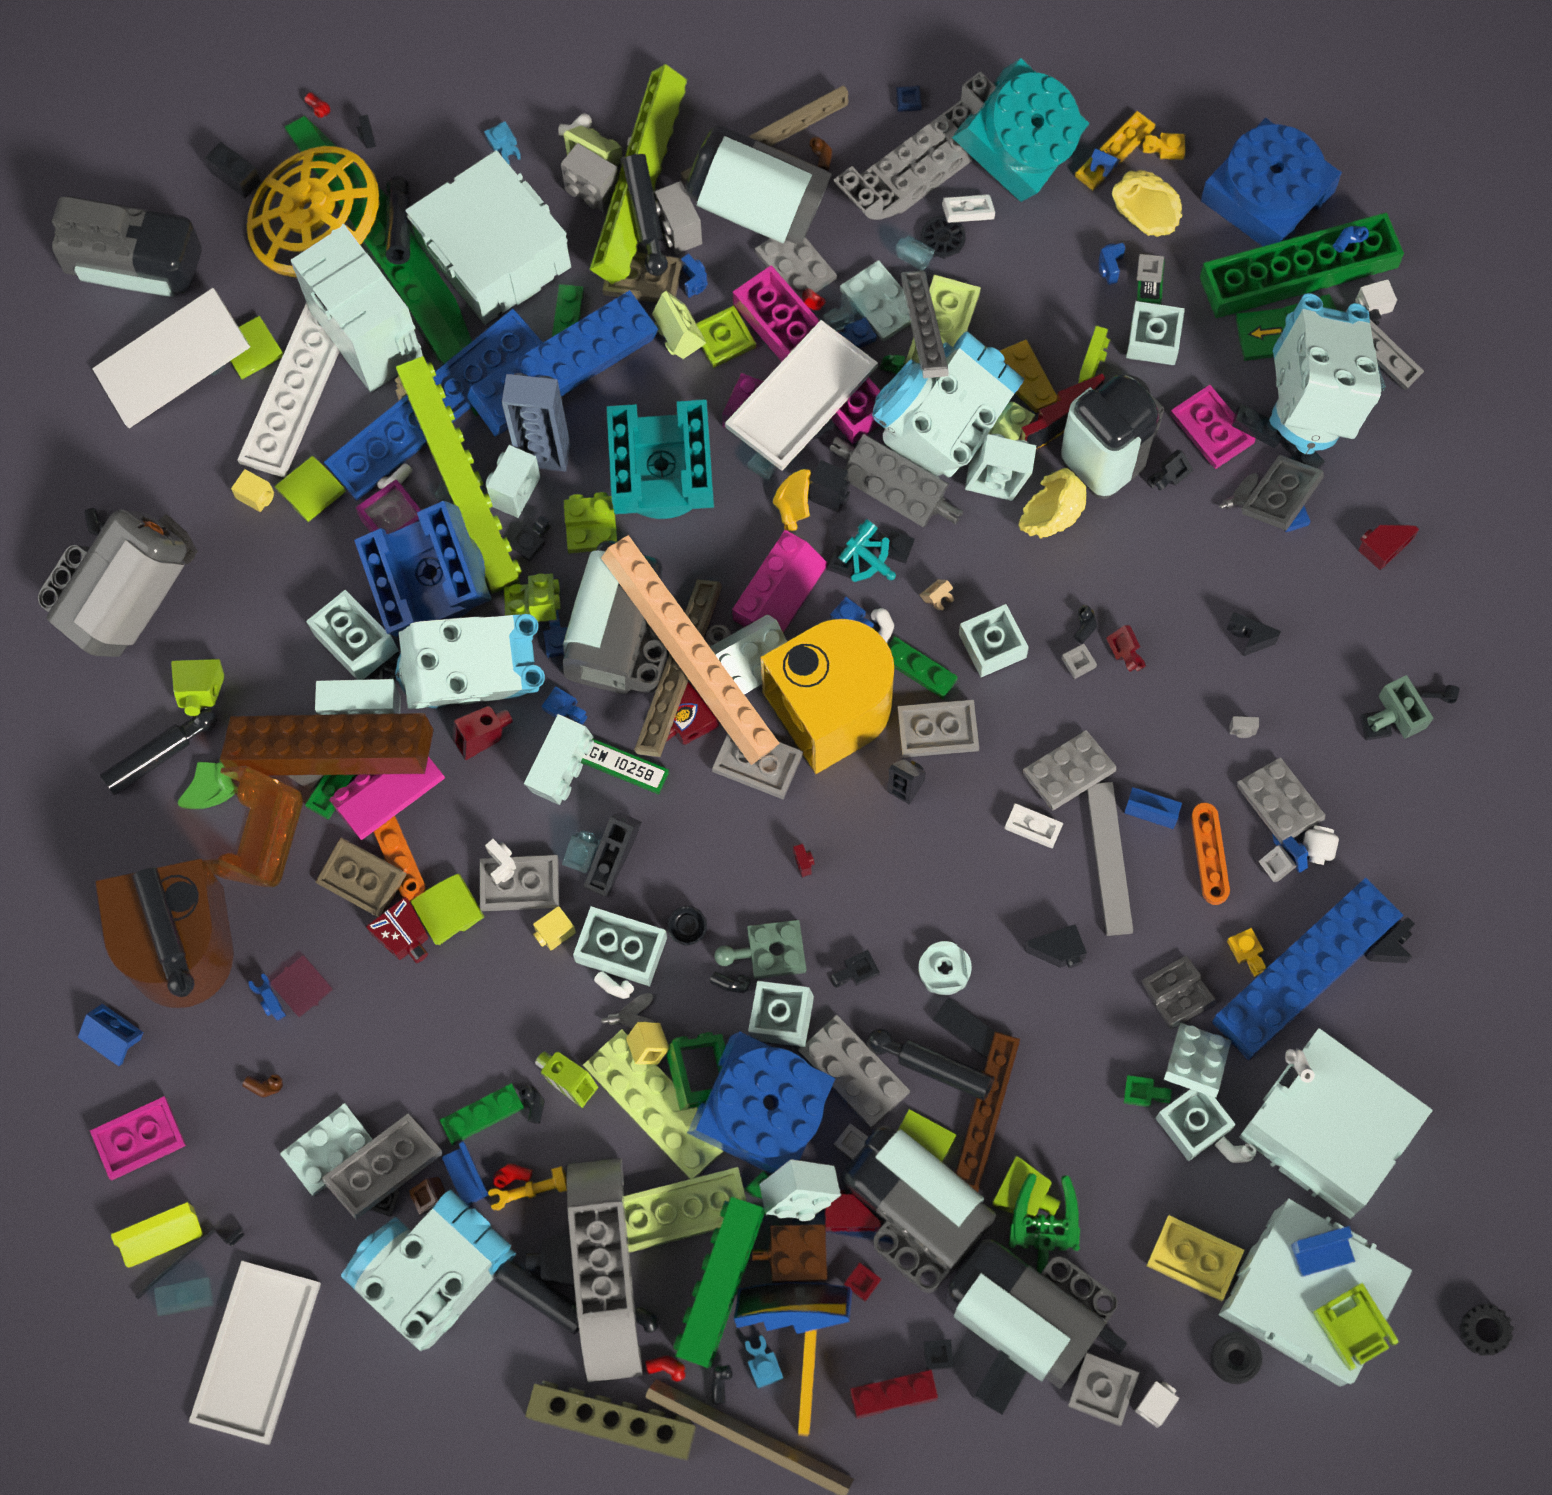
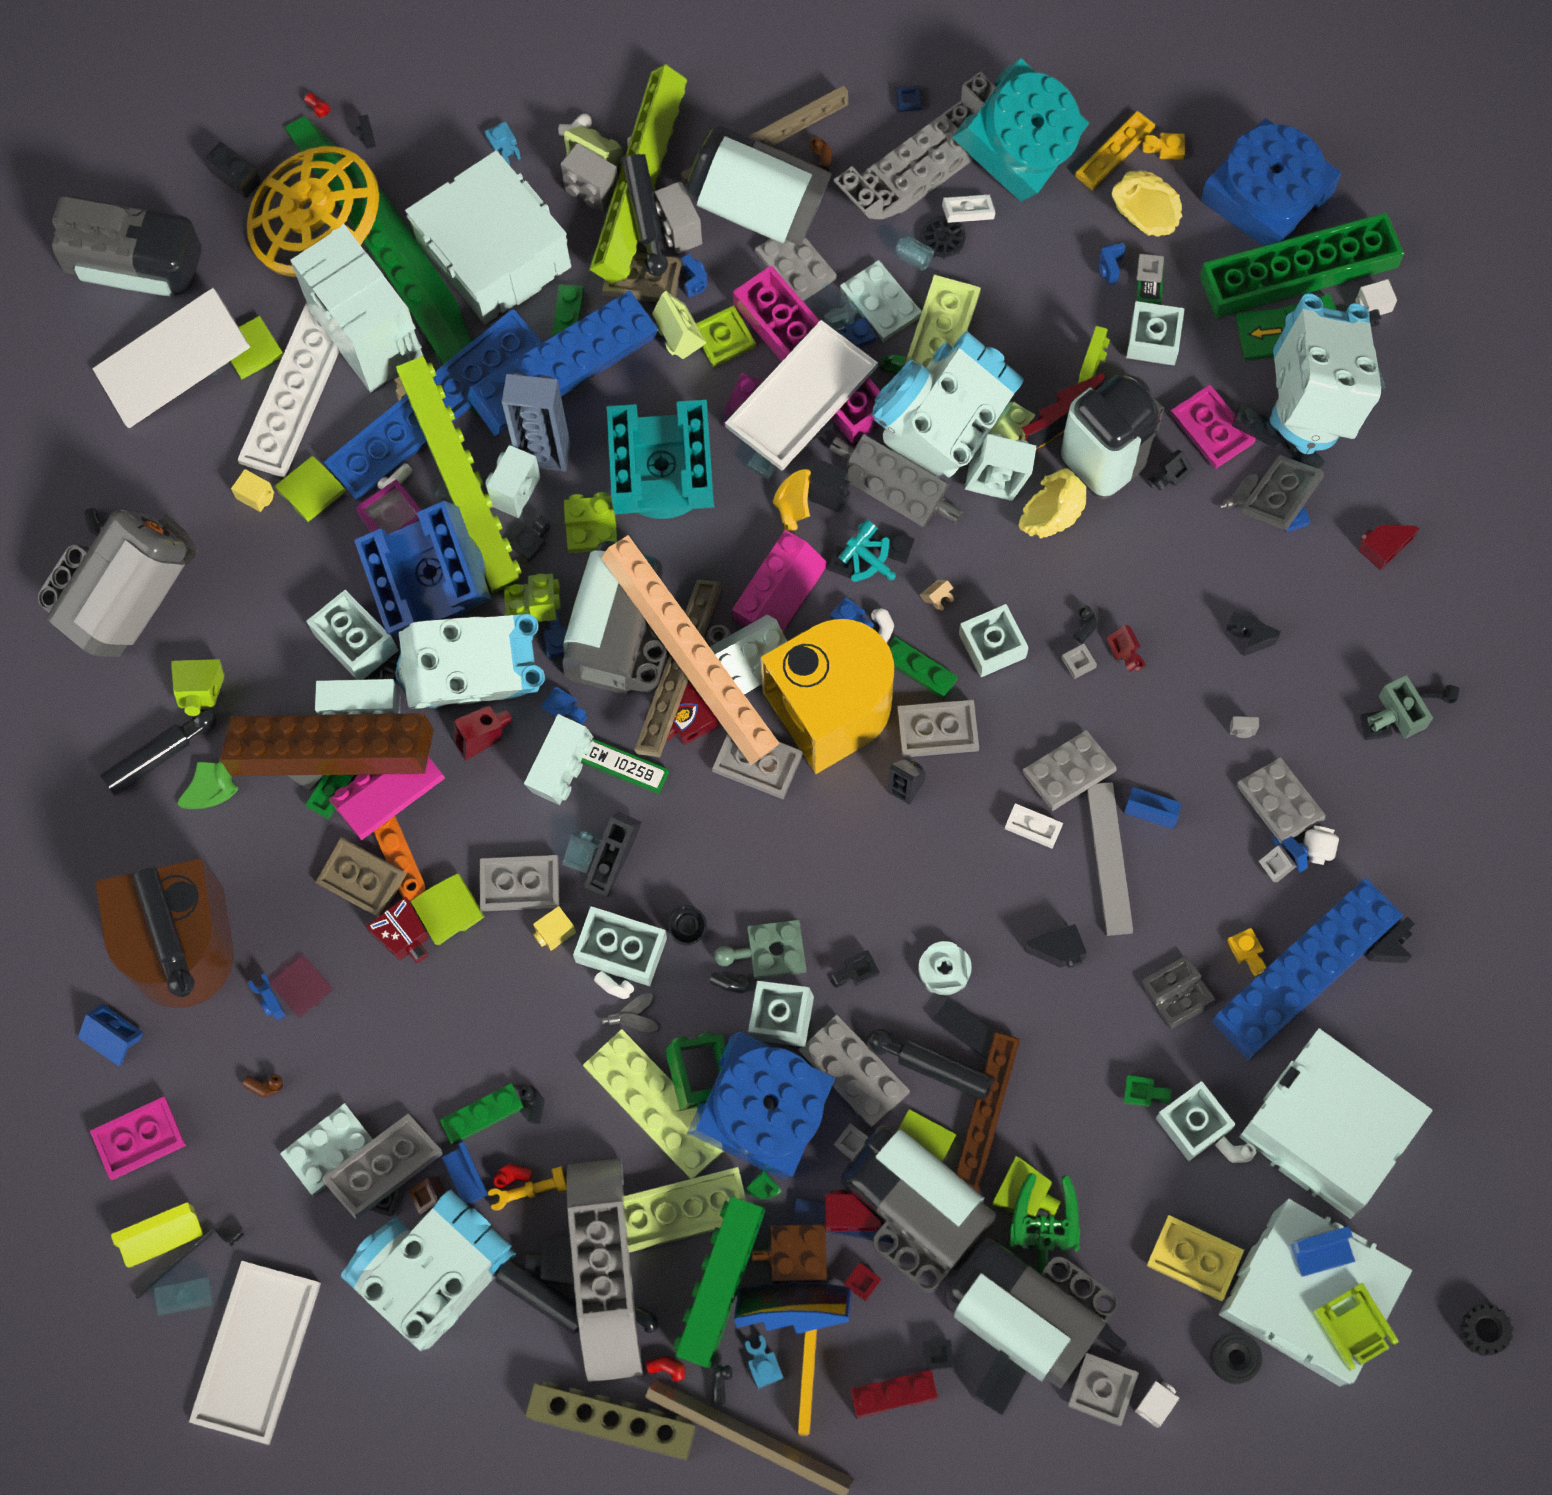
clear orange windscreen [203,766,303,887] -> none
black piece [386,175,410,265] -> none
white bracket [485,839,516,884] -> none
lime torso [535,1051,599,1108] -> none
light yellow brick [626,1022,670,1065] -> none
light aqua brick [759,1160,841,1221] -> none
dark red plate [793,844,815,877] -> none
red tile [802,288,826,311] -> none
light grey tile [901,270,948,378] -> none
yellow wing [1000,340,1057,413] -> none
blue tile [1090,149,1120,177] -> none
light aqua plate [1164,1023,1231,1098] -> none
orange plate [1191,803,1230,905] -> none
white arm [1285,1049,1314,1082] -> none
blue arm [1333,226,1369,252] -> none
light grey plate [1345,311,1424,390] -> none

